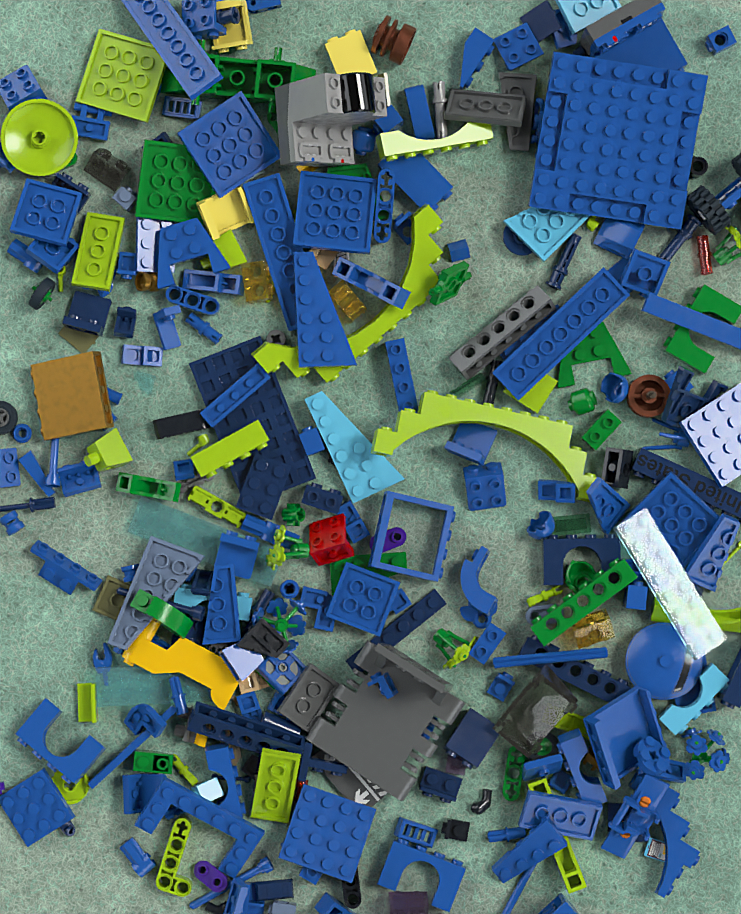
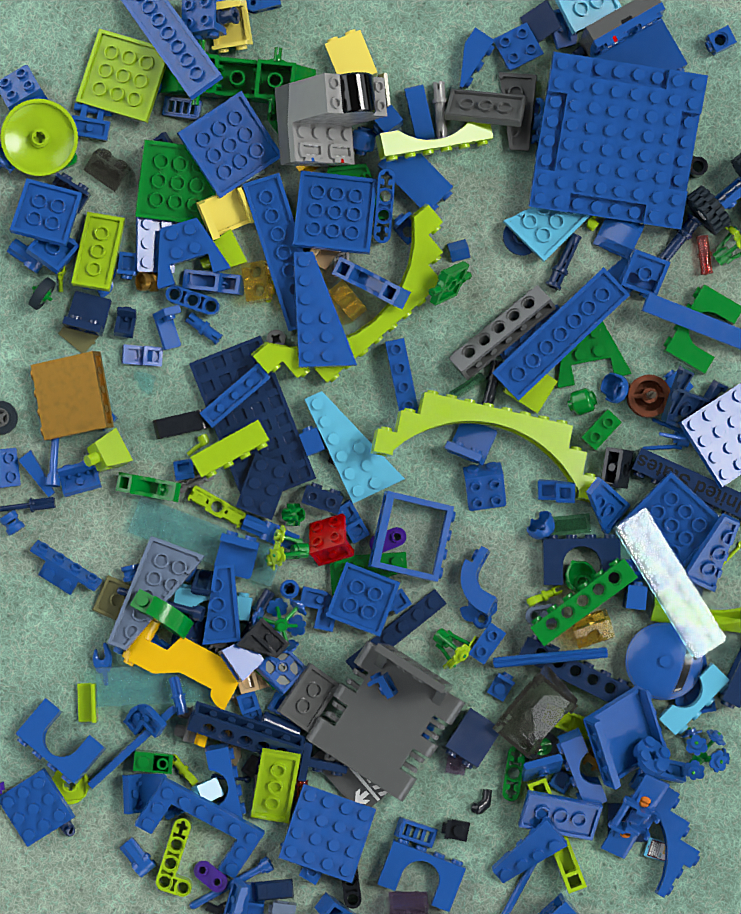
blue plate [12,424,32,443] -> none
blue pin [107,385,123,405] -> none
sand blue brick [112,185,137,212] -> none
copper wheel [371,15,417,65] -> none
dark blue bracket [419,766,463,803] -> none
blue axle [487,827,526,842] -> none

